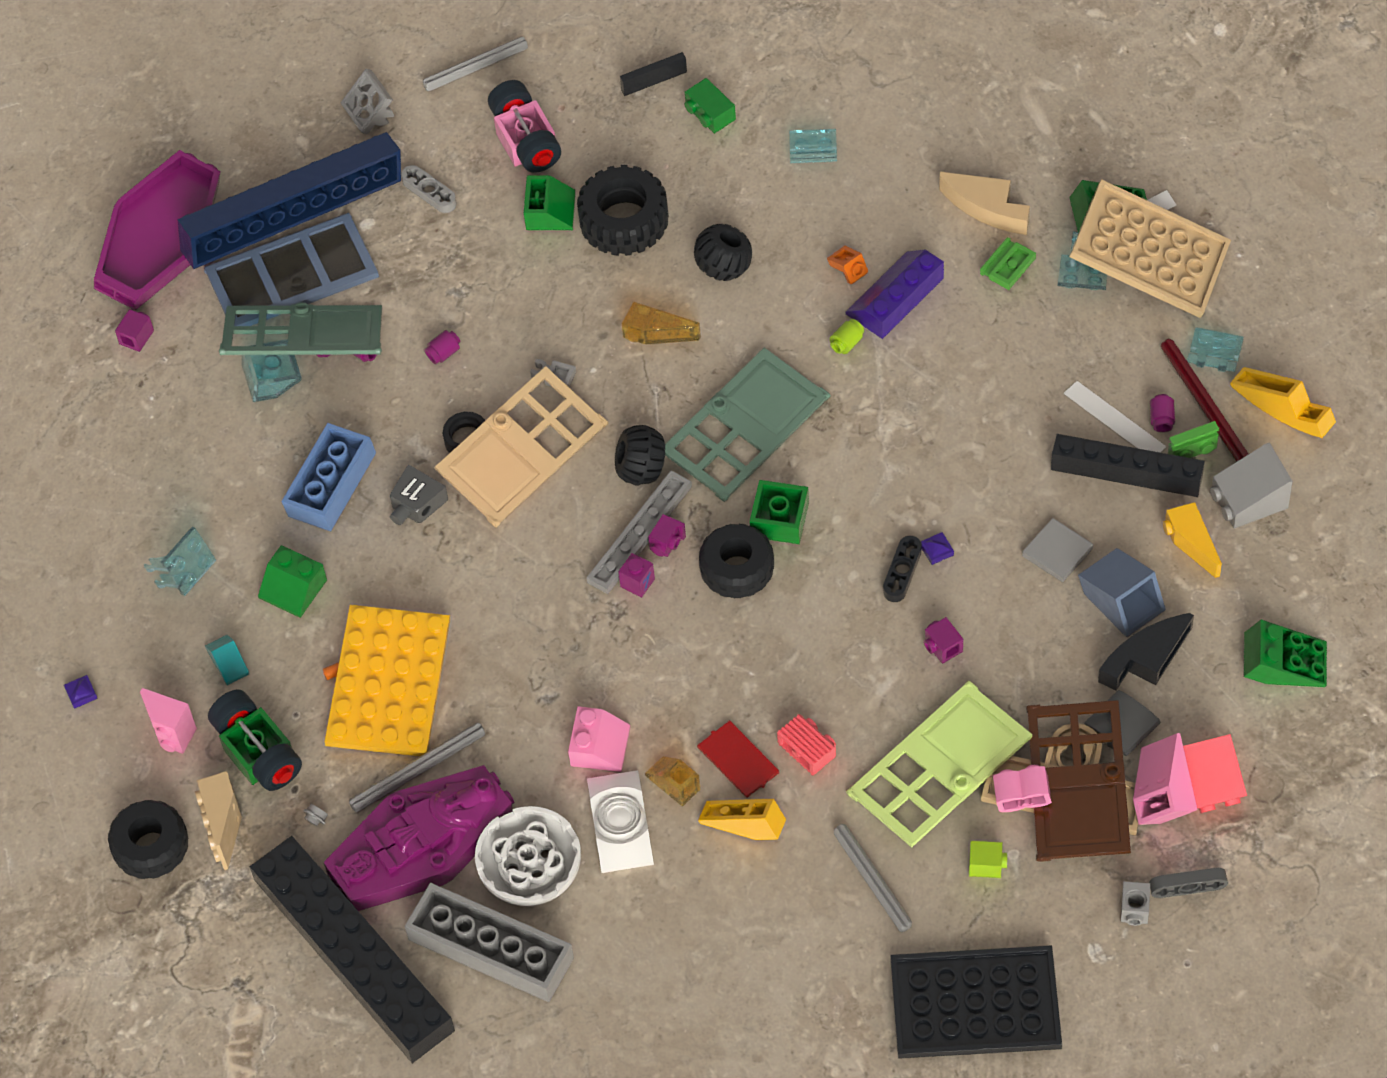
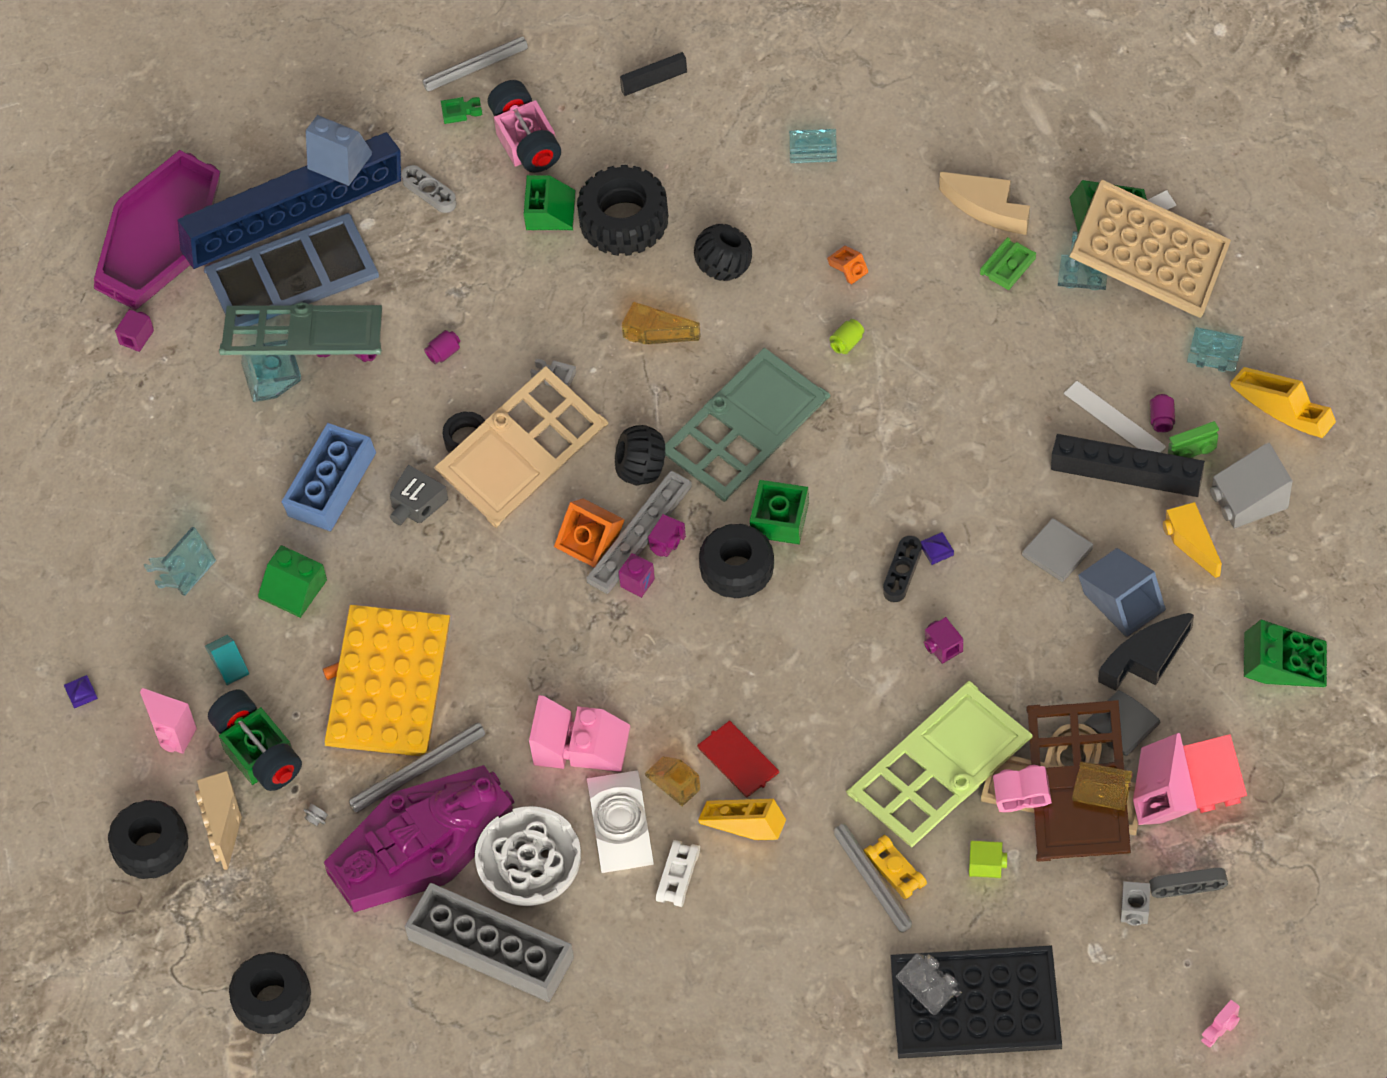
black brick [249,836,455,1064] -> none
light grey piece [341,69,395,134] -> none
green brick [684,78,736,134] -> none
coral brick [777,714,836,776] -> none
dark purple slope [846,249,944,339] -> none
dark red axle [1161,339,1249,462] -> none
none -> black tyre [229,952,311,1034]
none -> sand blue slope [306,115,372,186]
none -> green plate [441,97,483,124]
none -> bright pink slope [529,695,574,769]
none -> orange slope [554,498,625,568]
none -> white plate [656,840,700,907]
none -> yellow plate [863,835,927,900]
none -> clear bracket [895,953,962,1015]
none -> clear yellow plate [1072,762,1133,811]
none -> bright pink plate [1201,1000,1240,1048]

